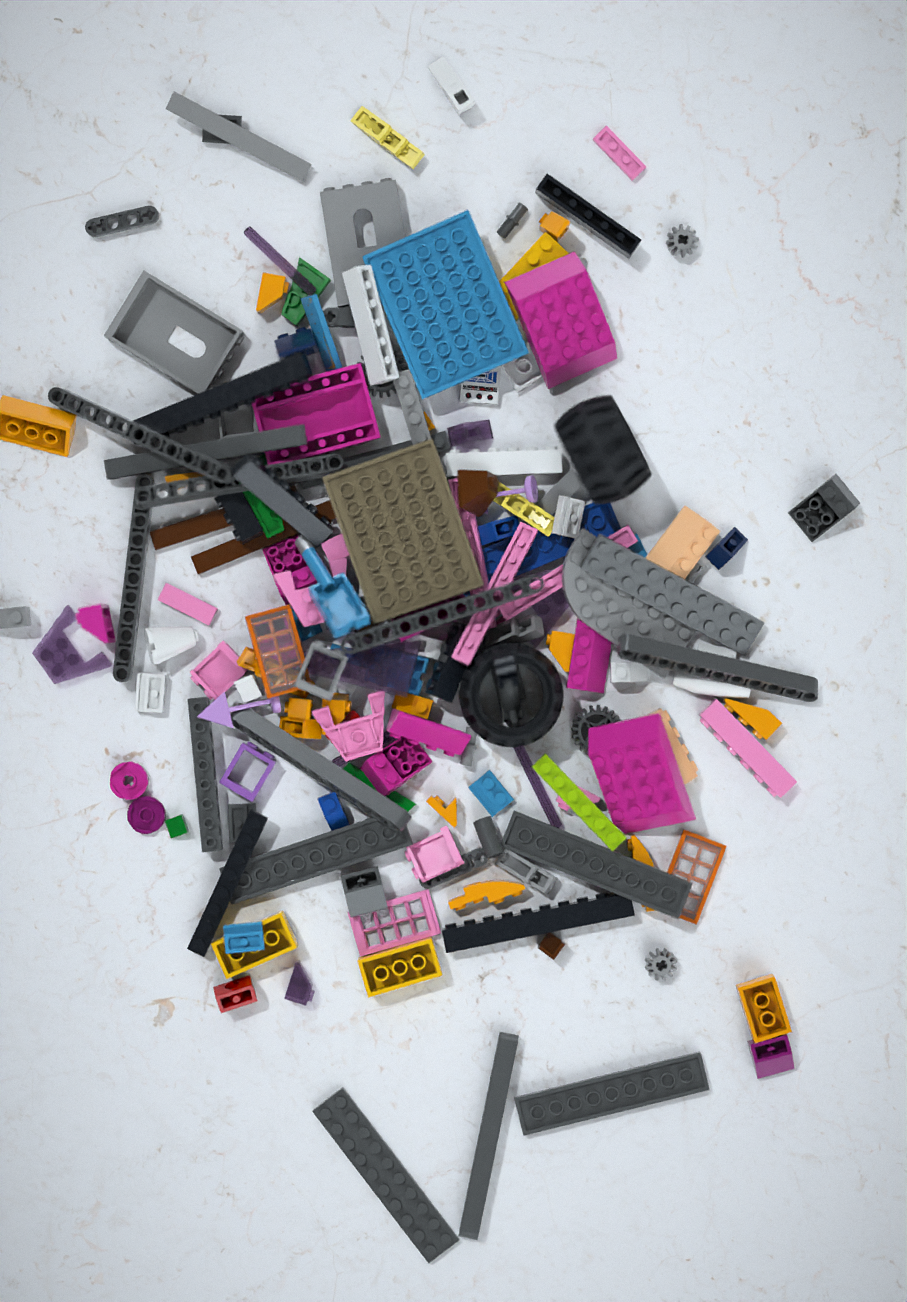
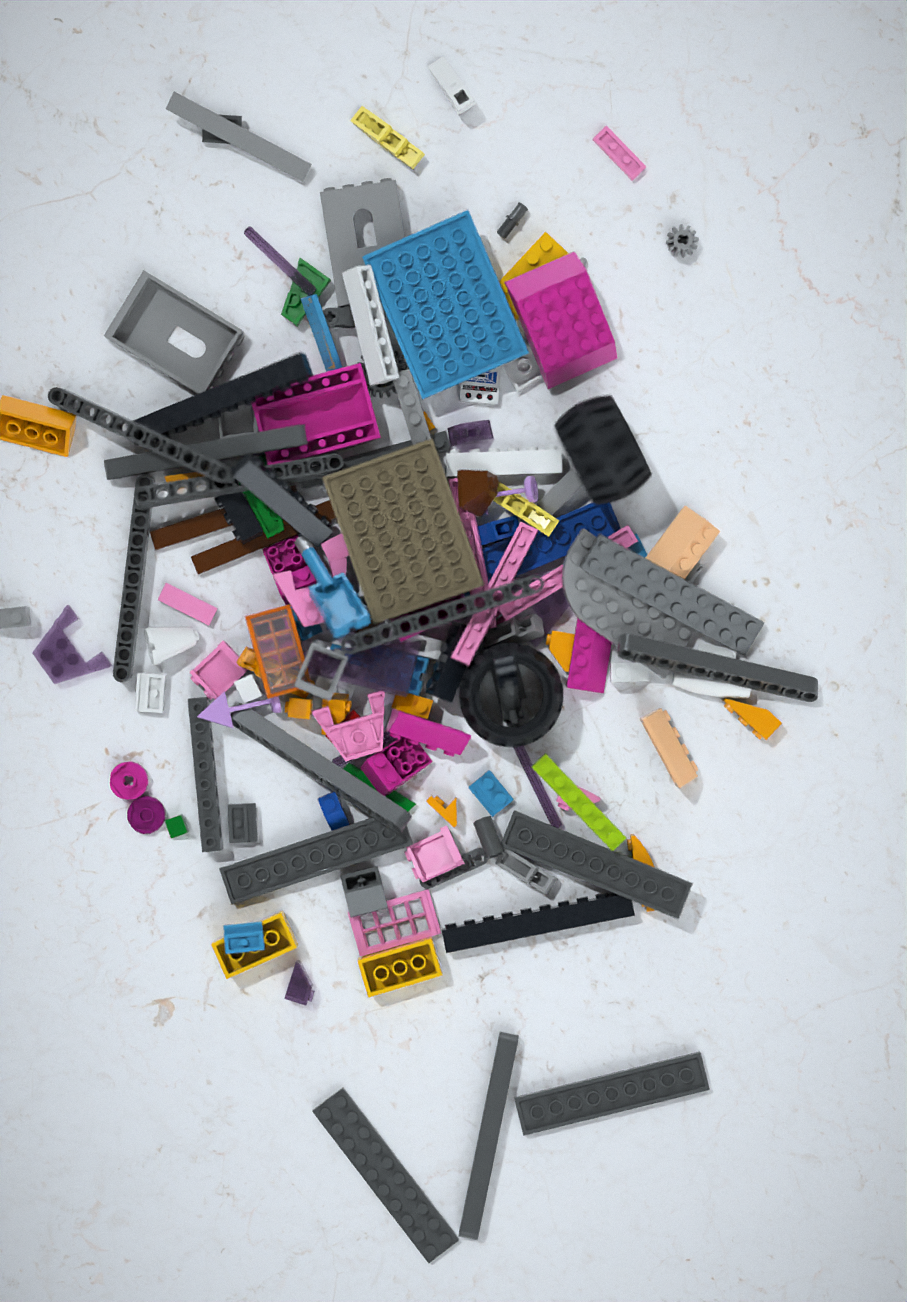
dark pink slope [76,604,116,643] -> none
dark grey beam [85,206,159,237] -> none
black plate [187,809,269,957] -> none
red brick [213,975,257,1013] -> none
medium lavender window [219,741,277,802] -> none
light orange slope [256,272,289,313] -> none
dark blue slope [274,327,319,360] -> none
light orange slope [279,716,322,739] -> none
light orange slope [448,880,525,911] -> none
light grey pin [460,726,477,766] -> none
black brick [535,173,642,259] -> none
reddish brown panel [538,932,565,960] -> none
light orange slope [539,211,570,243] -> none
white plate [552,495,585,539] -> none
dark grey gear [571,705,619,755] -> none
dark pink slope [588,712,696,834] -> none
light grey gear [645,948,677,981] -> none
clear piece [667,829,726,925] -> none
bright pink brick [699,699,797,798] -> none
dark blue slope [705,527,748,570] -> none
light orange brick [735,974,792,1043] -> none
magenta slope [747,1034,795,1079] -> none
dark grey slope [788,474,860,542] -> none

